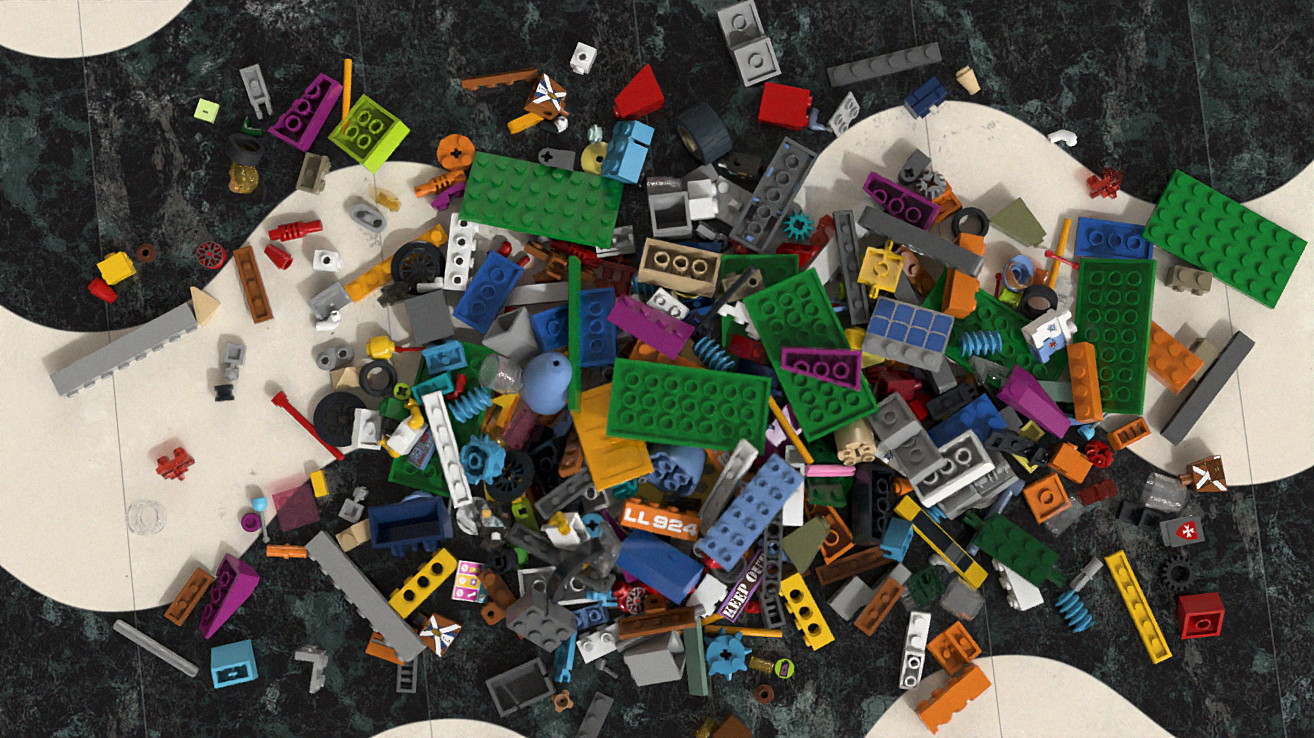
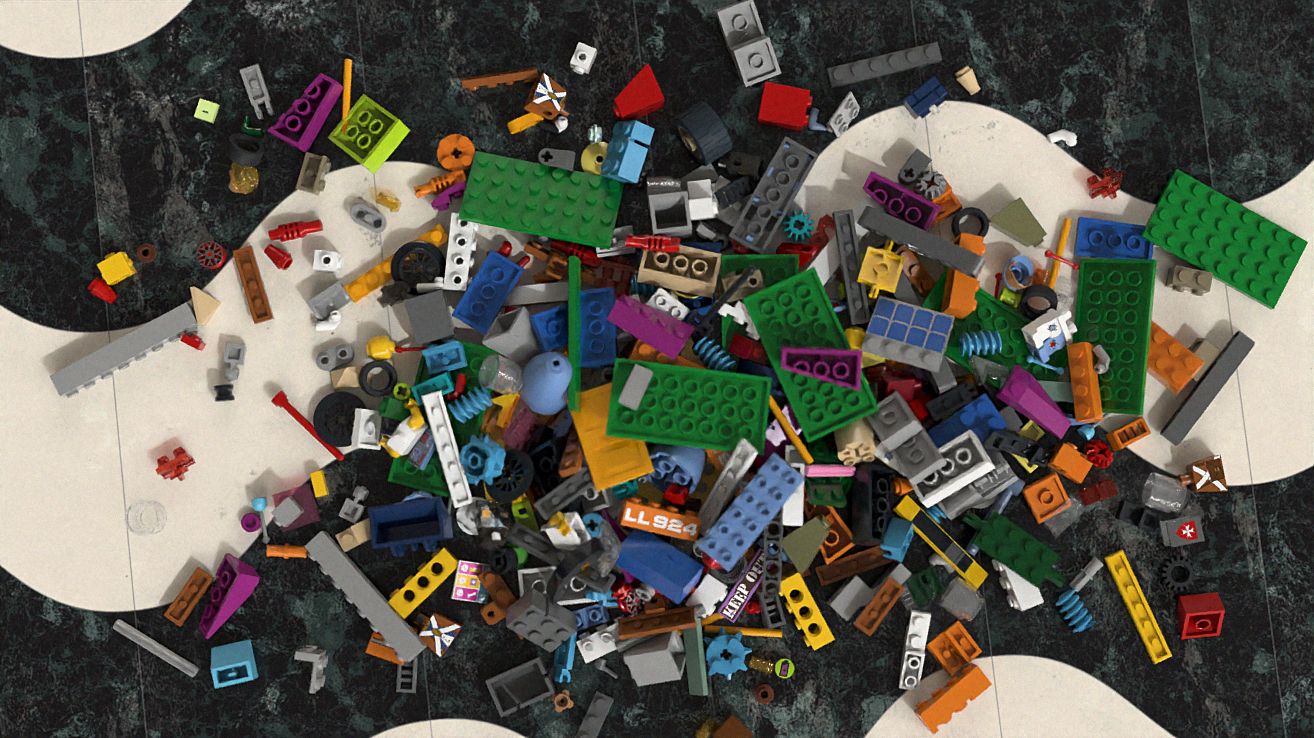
none -> red plate [180,333,206,351]
none -> light grey brick [271,497,305,527]
none -> light grey slope [618,364,654,410]
none -> red hinge [626,233,680,253]
none -> light grey bush [635,582,655,601]
none -> red piece [663,482,689,504]
none -> black slope [714,175,754,210]
none -> medium azure hinge [1026,355,1064,375]
none -> light grey arm [1092,345,1110,374]

